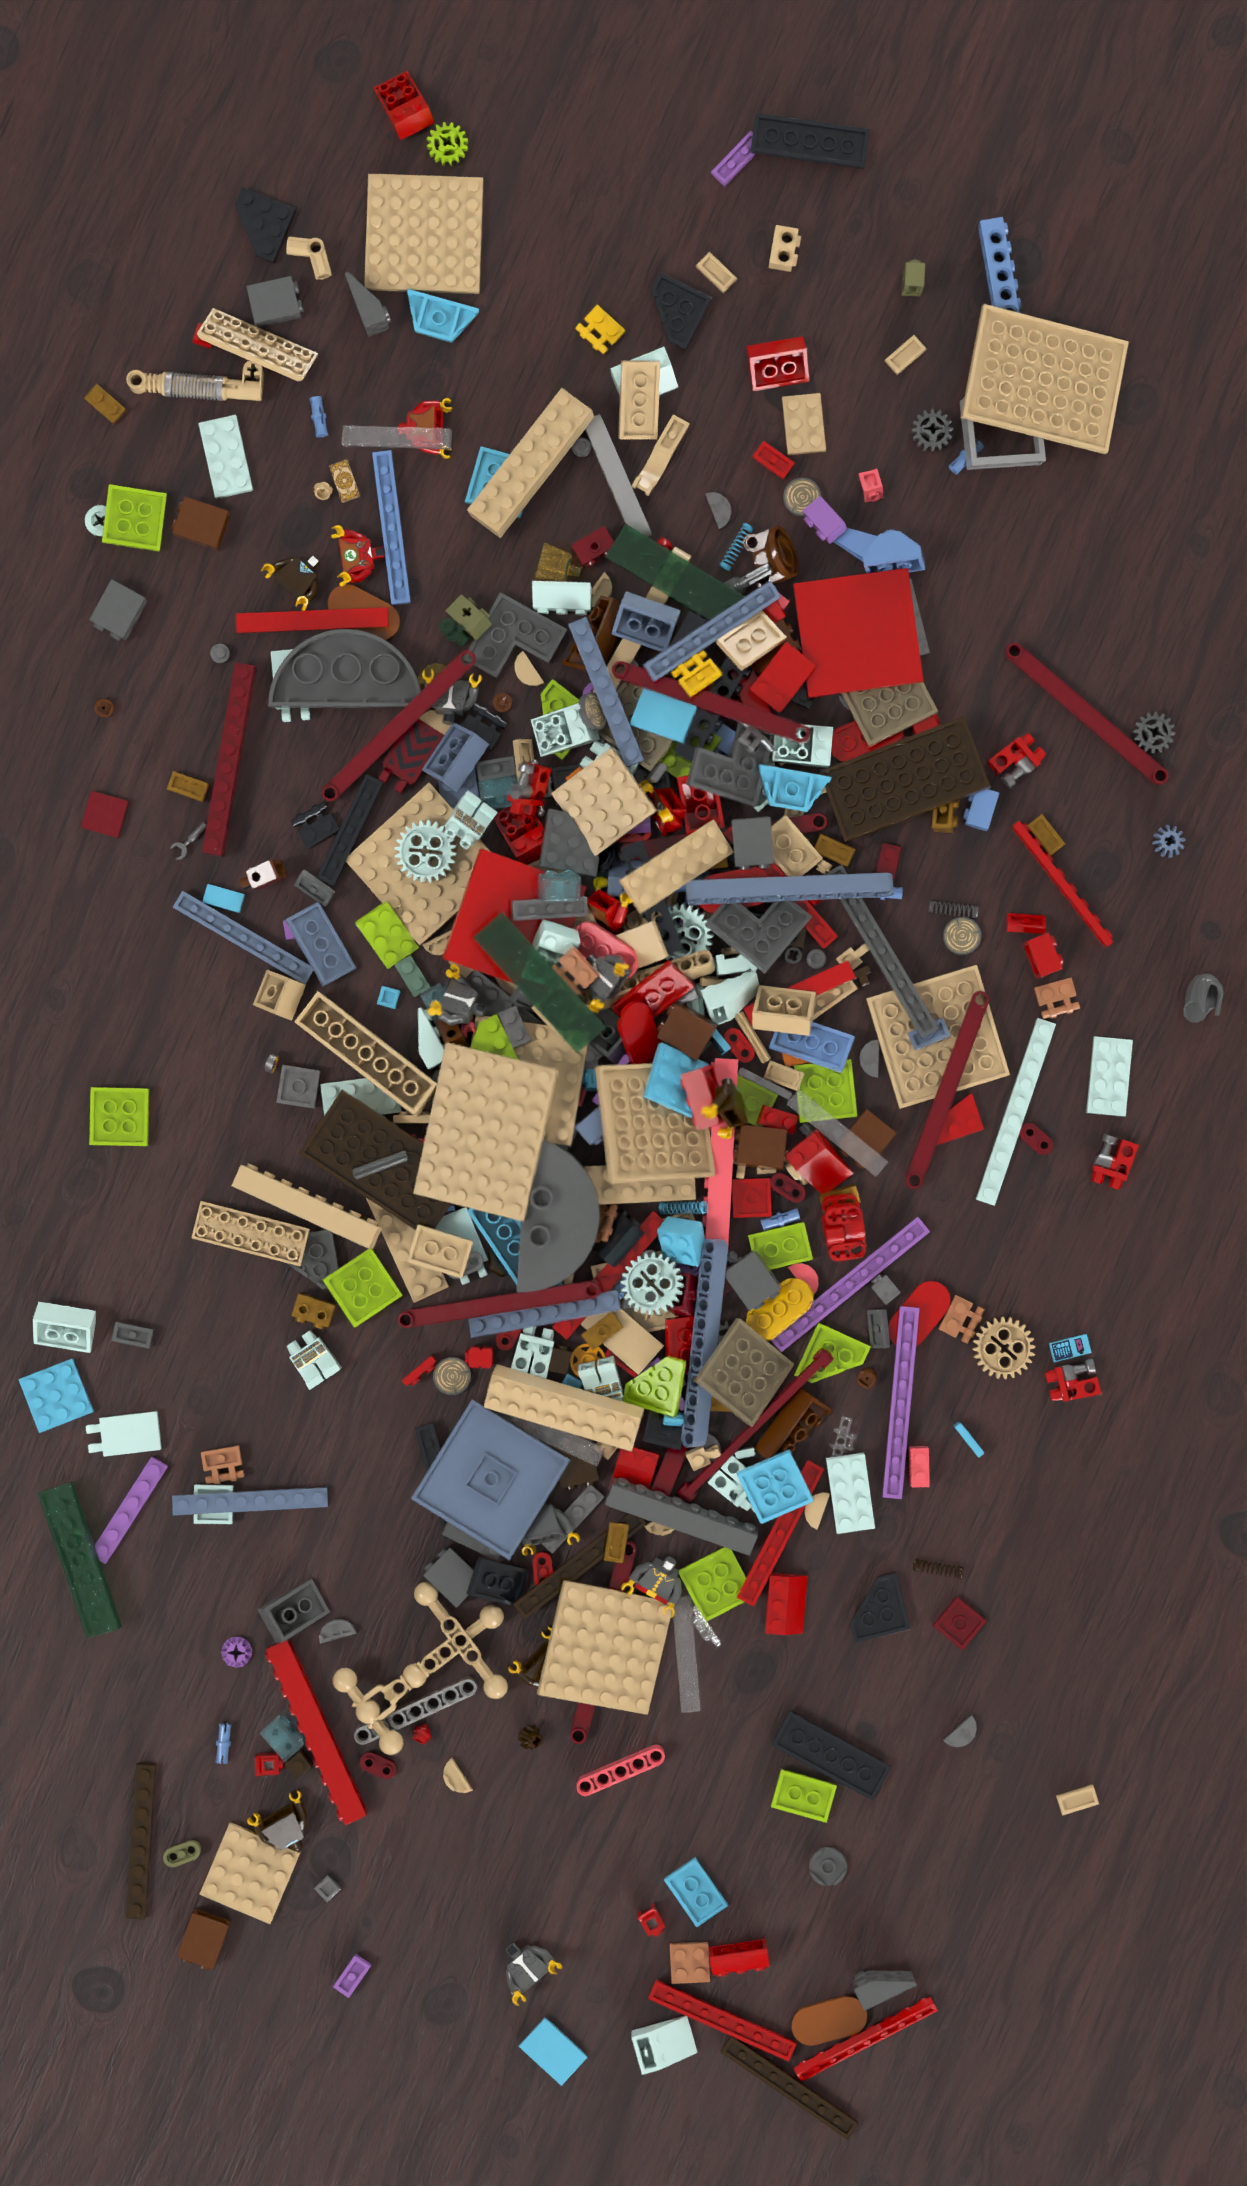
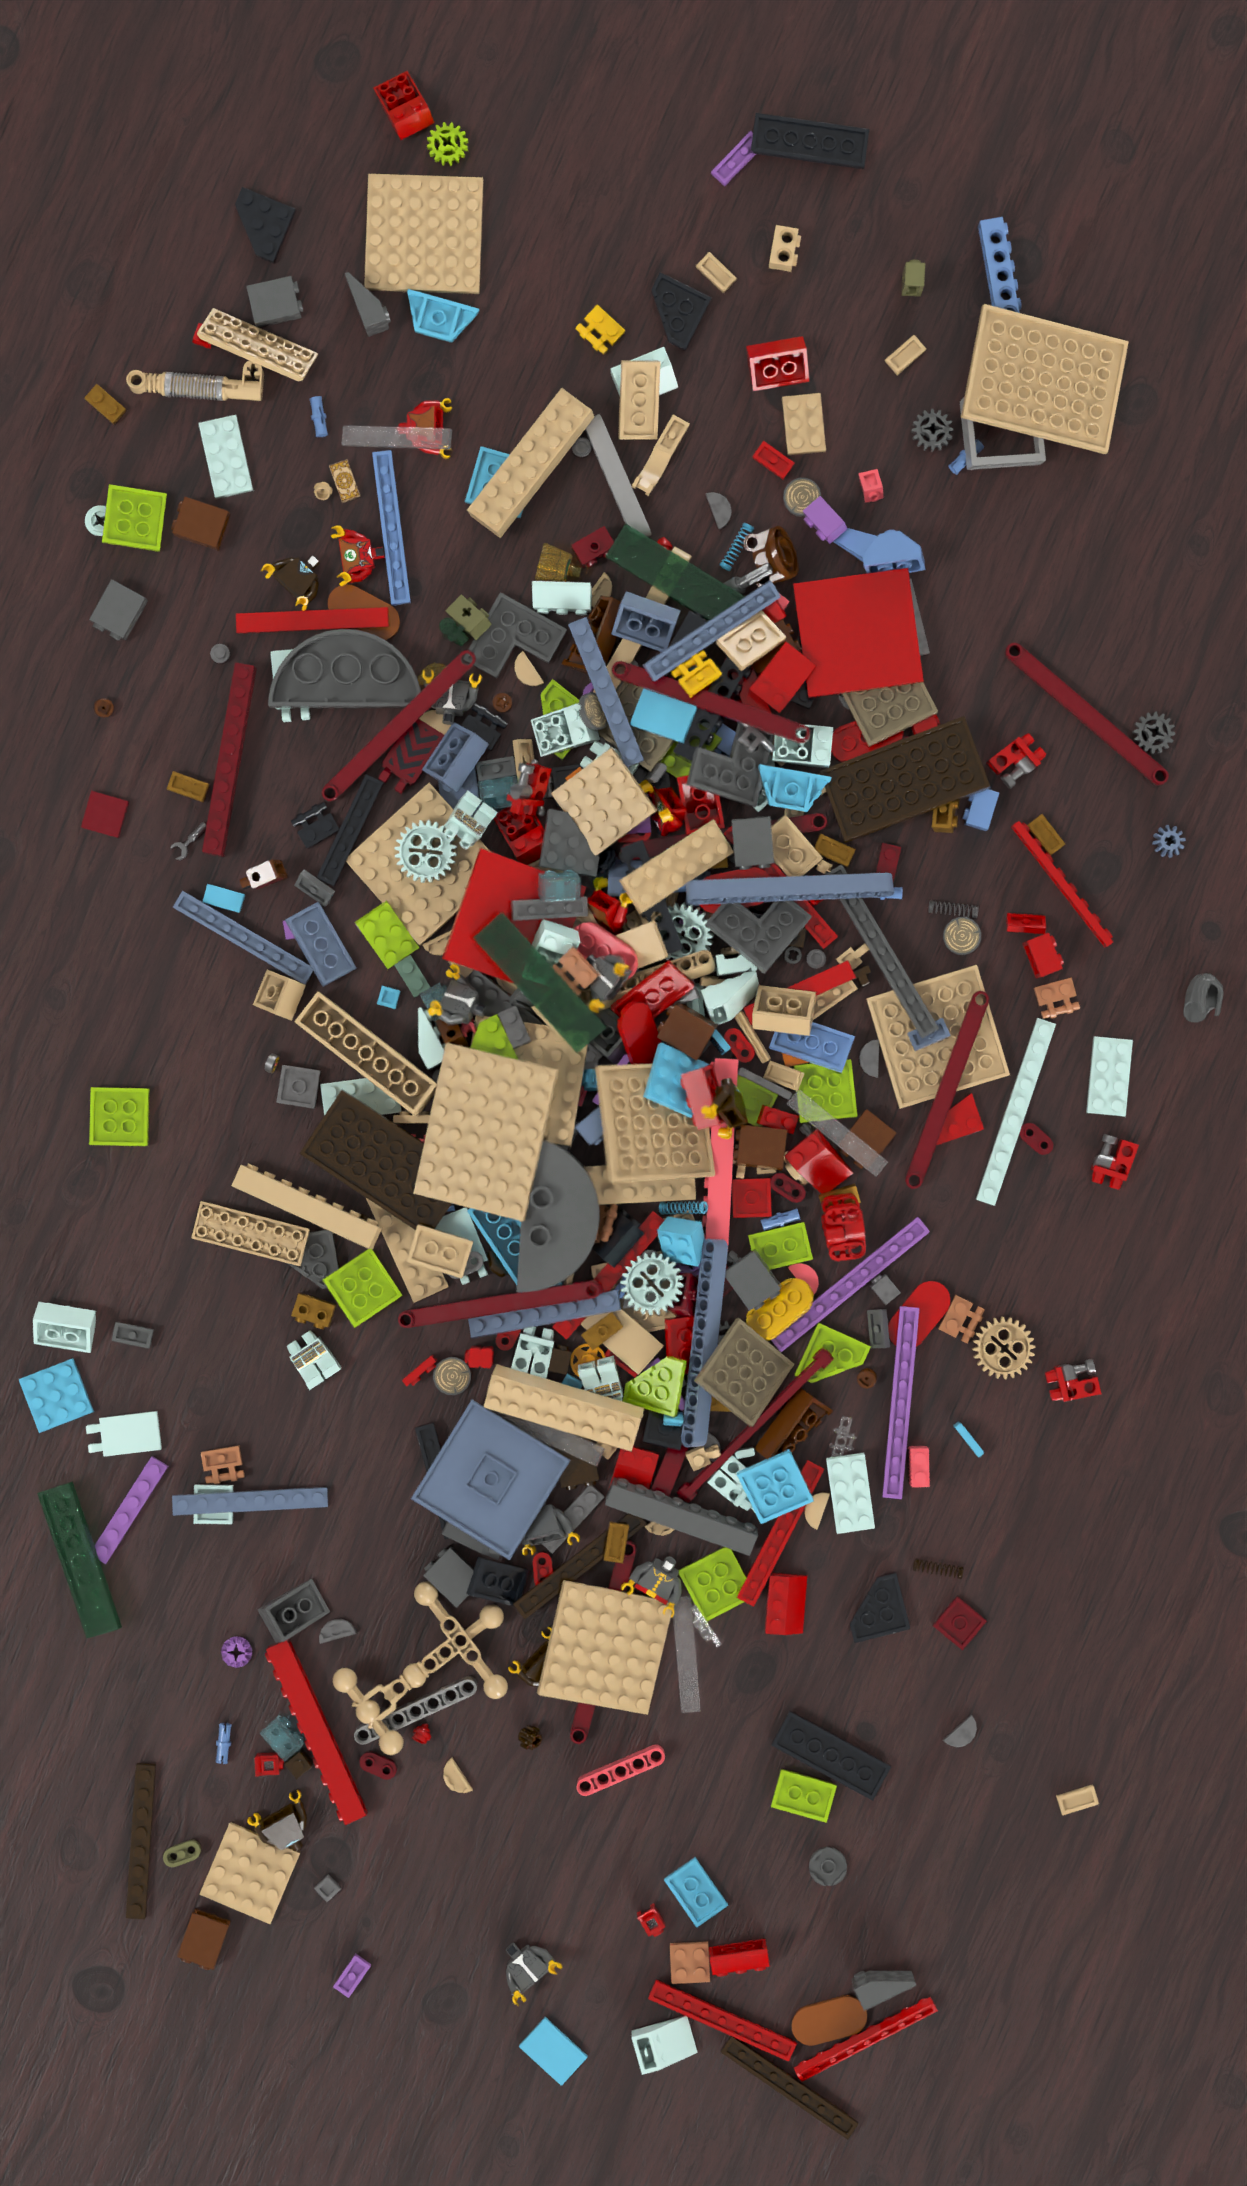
tan piece [286,237,332,280] -> none
dark grey axle [353,1151,408,1179] -> none
tile [1049,1334,1091,1362] -> none

